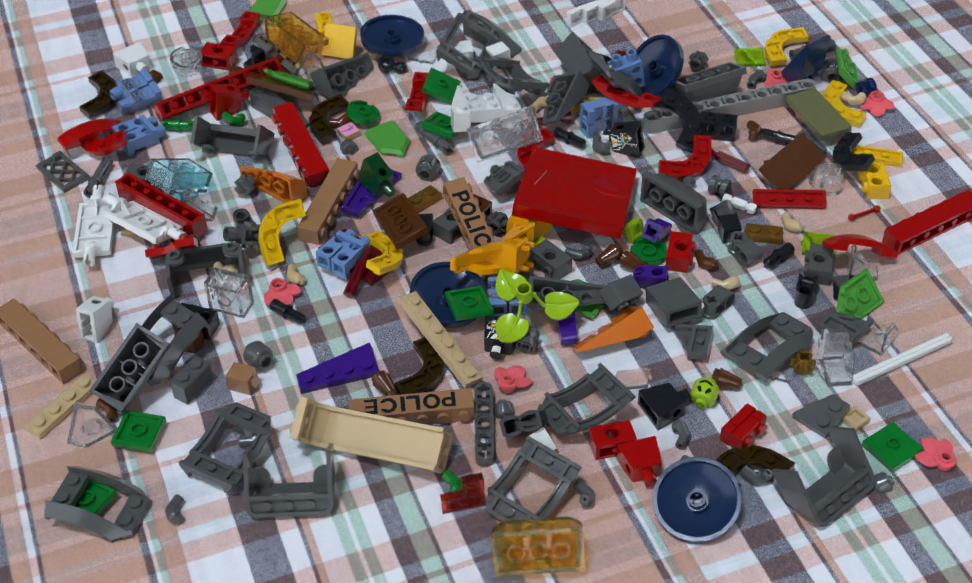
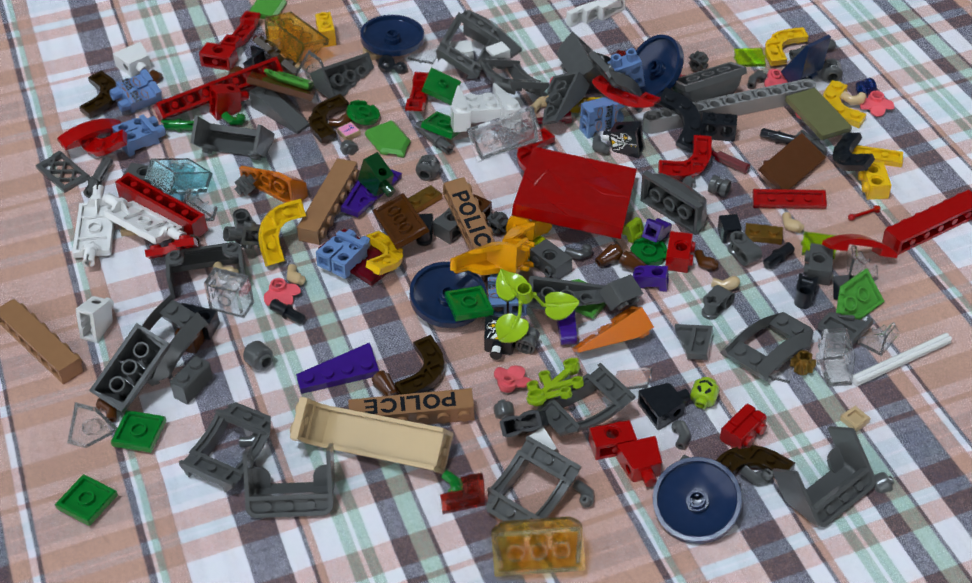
tan plate [24,374,96,440] -> none
dark grey wedge [44,466,152,543] -> none
dark grey arm [165,494,184,524] -> none
clear cylinder [170,46,203,77] -> none
medium nougat brick [225,362,259,395] -> none
red brick [271,102,329,188] -> none
yellow tile [322,23,358,59] -> none
dark red axle [343,246,372,298] -> none
tan plate [398,291,482,389] -> none
dark grey beam [474,382,494,467] -> none
dark grey tile [484,161,524,195] -> none
black axle [553,127,586,148] -> none
dark grey brick [646,277,702,328] -> none
black panel [709,200,738,225] -> none
reddish brown cone [712,368,742,390] -> none
white axle [722,194,757,214] -> none
reddish brown arm [747,120,762,141] -> none
dark grey wing [792,394,850,439] -> none
clear cylinder [809,162,846,196] -> none
bright green tile [835,48,861,90] -> none
green plate [862,422,924,473] -> none
coral plate [915,437,956,471] -> none
none -> lime plant [526,358,584,407]

